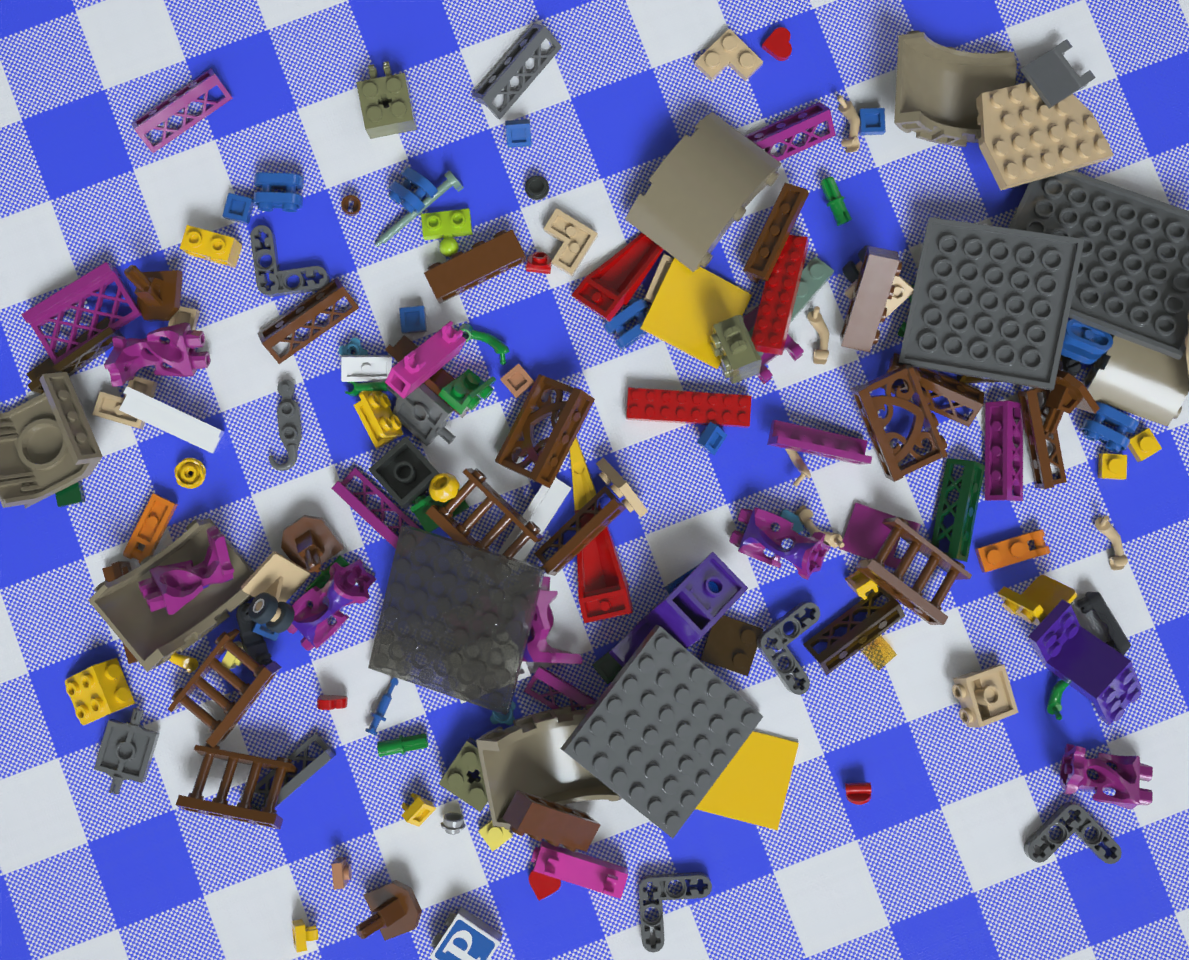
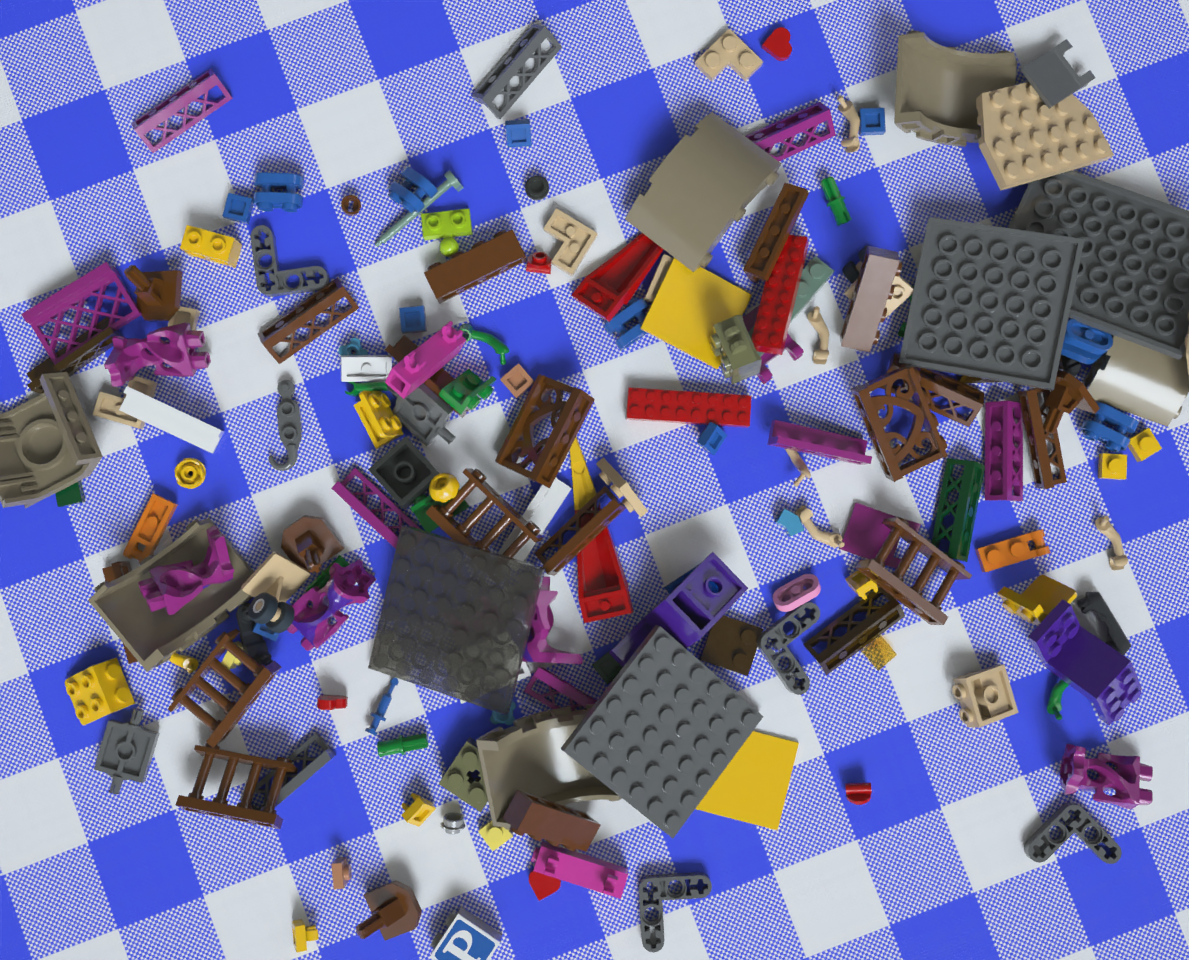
olive hinge [356,61,418,139] -> none
magenta hips [729,507,831,580] -> none
none -> bright pink plate [773,574,821,612]

